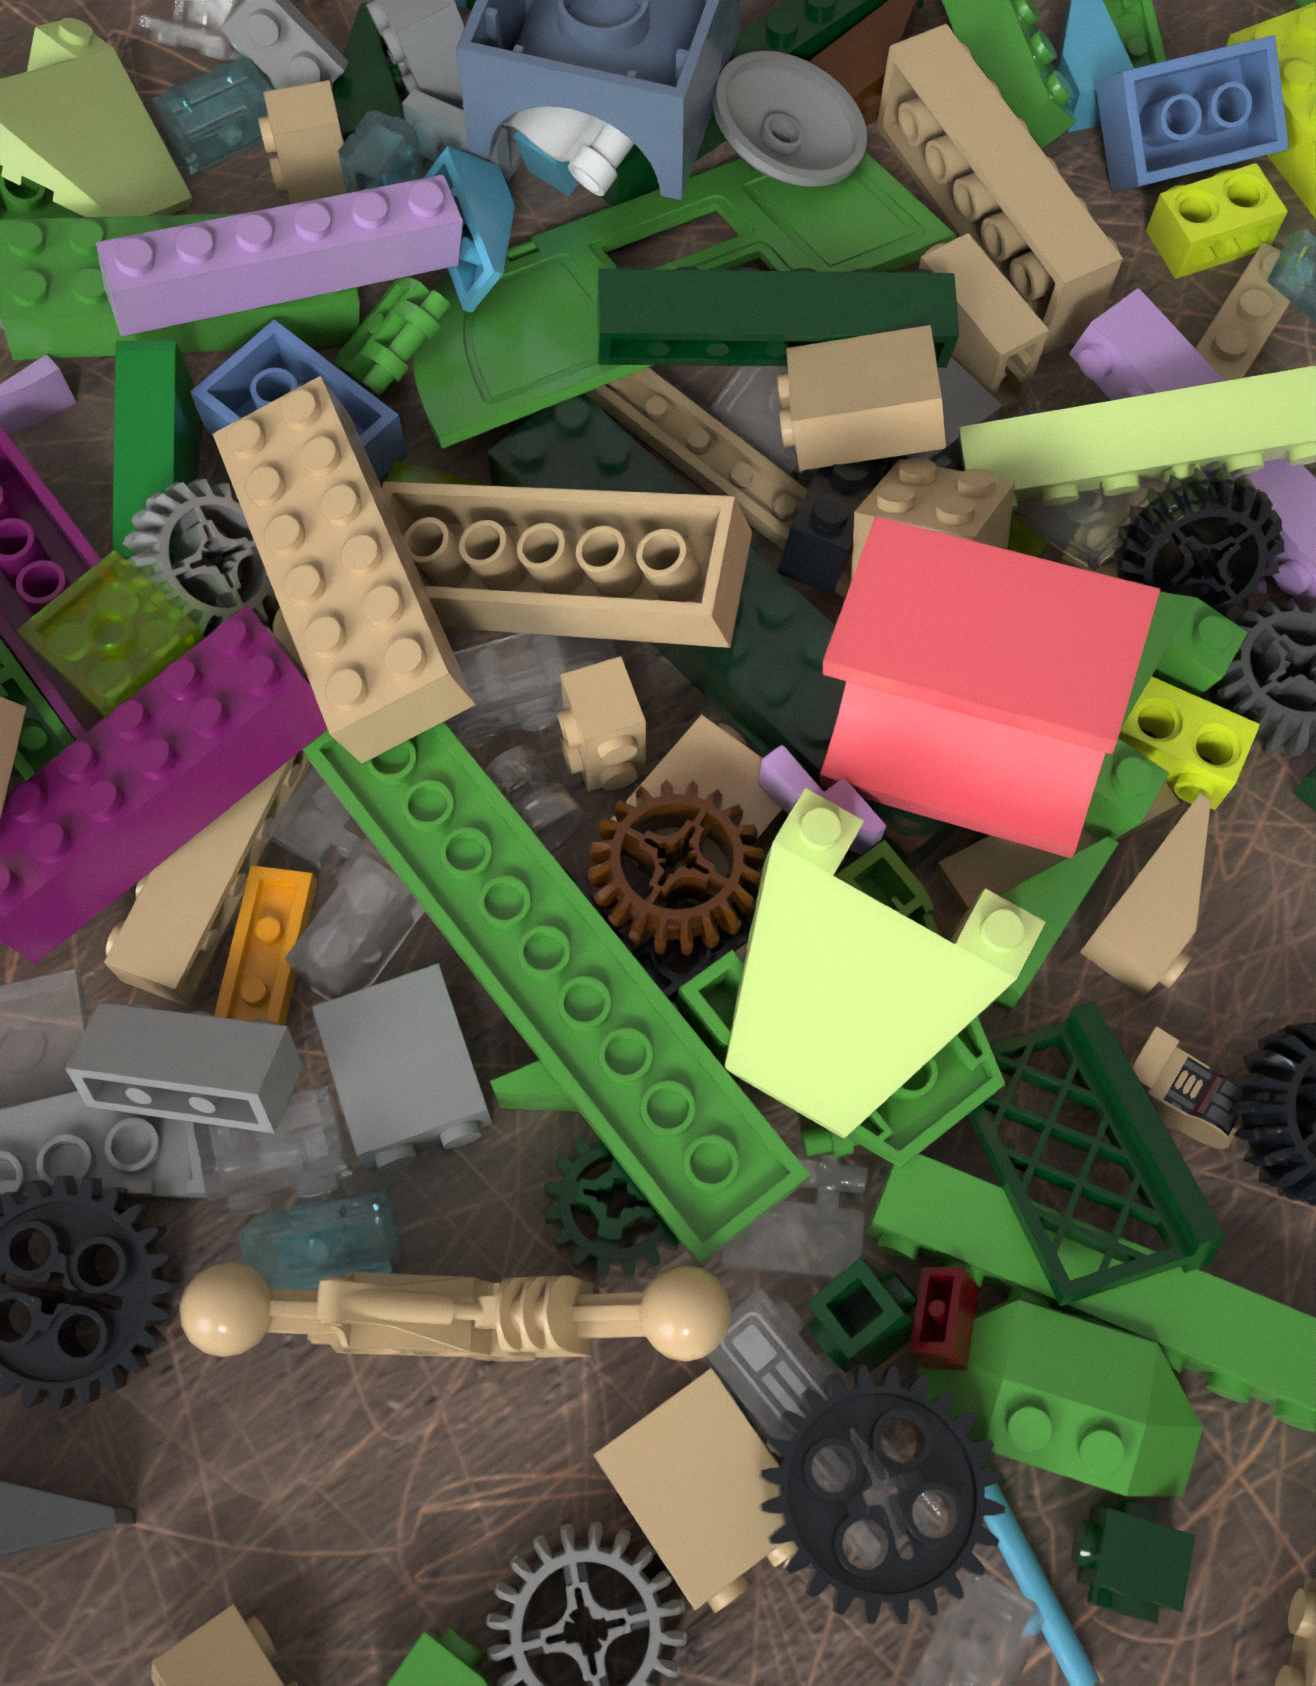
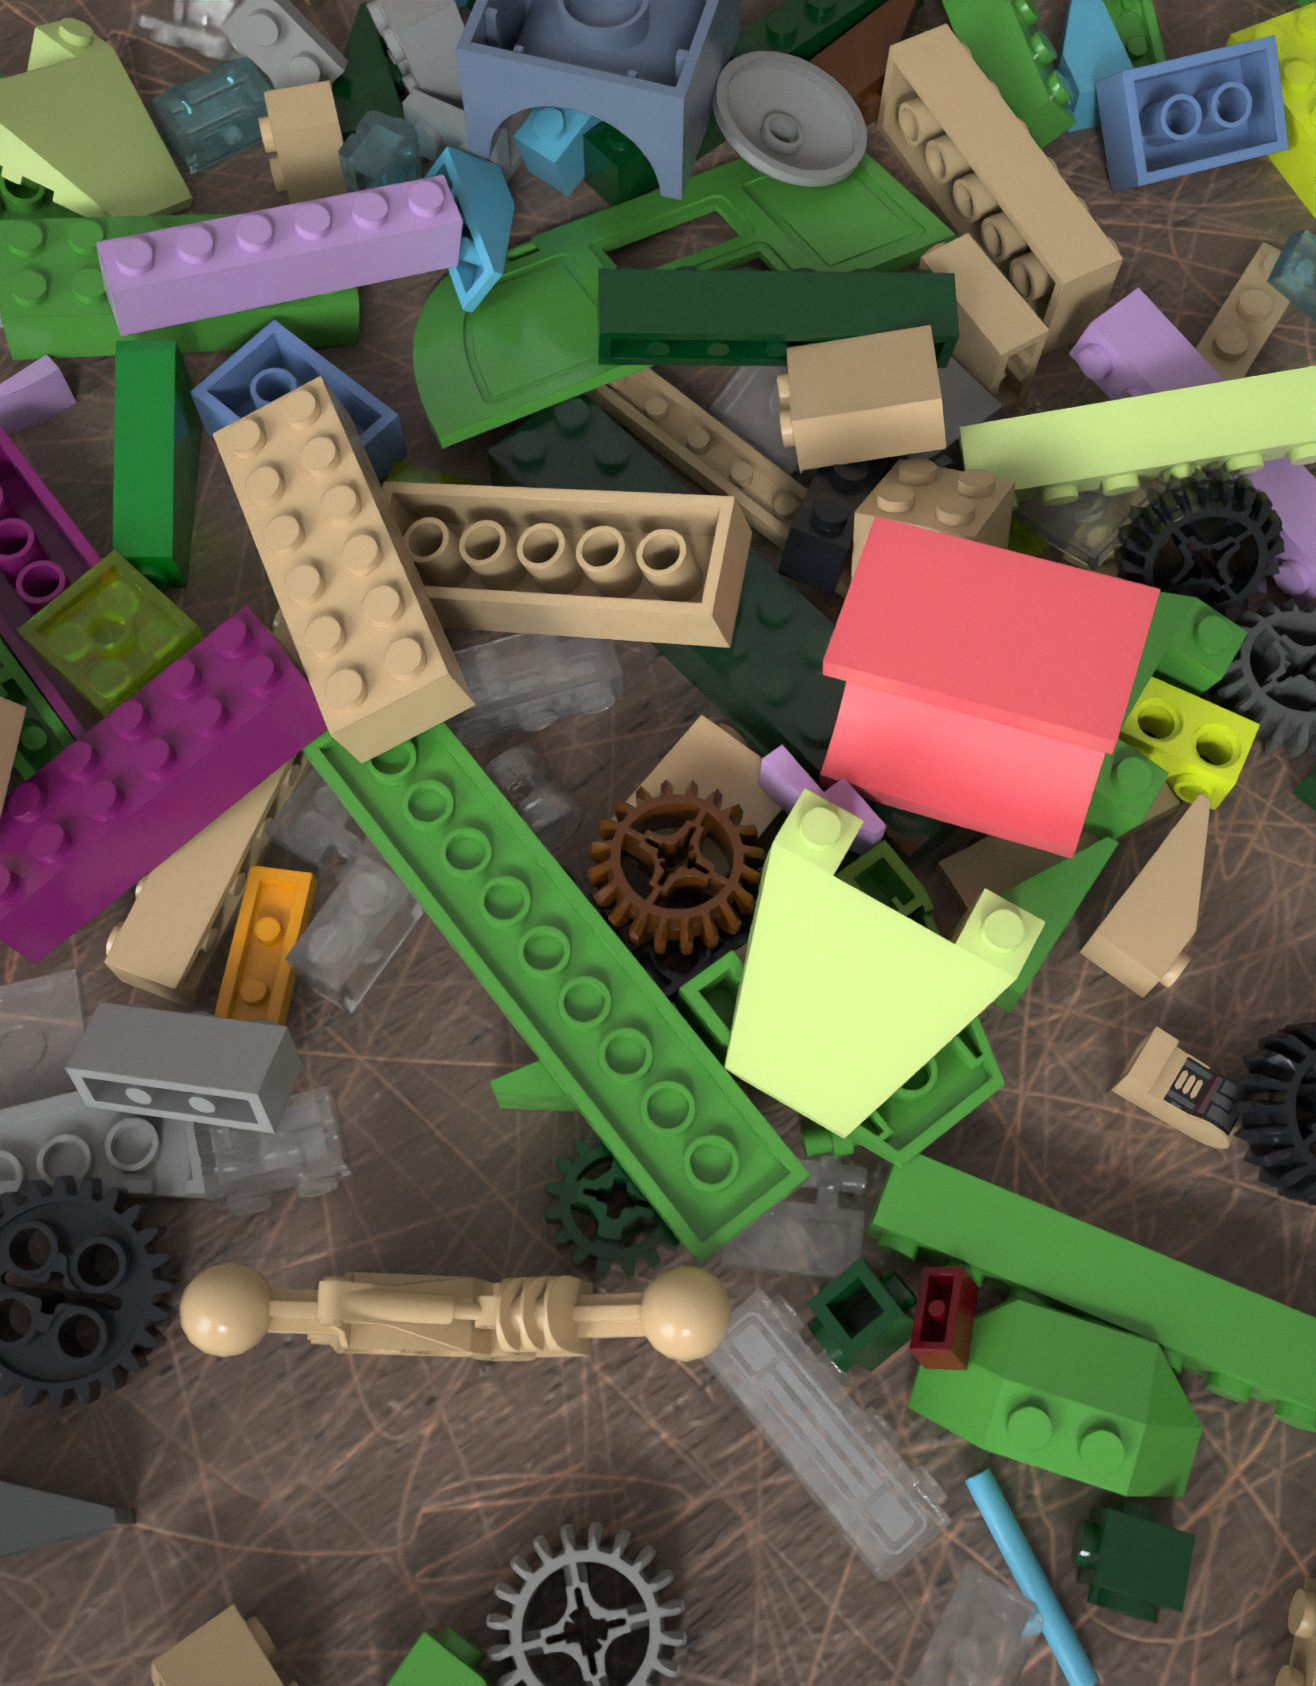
light grey gear [122,479,279,643] -> none
clear light blue brick [239,1187,403,1289] -> none
light grey brick [311,963,493,1172] -> none
bright green plate [332,276,451,396] -> none
white flag [462,105,635,196] -> none
tan brick [557,656,646,792] -> none
tan brick [594,1368,795,1613] -> none
black gear [759,1365,1005,1625] -> none
dark green fence [967,1001,1226,1306] -> none
neon yellow brick [1146,163,1288,279] -> none

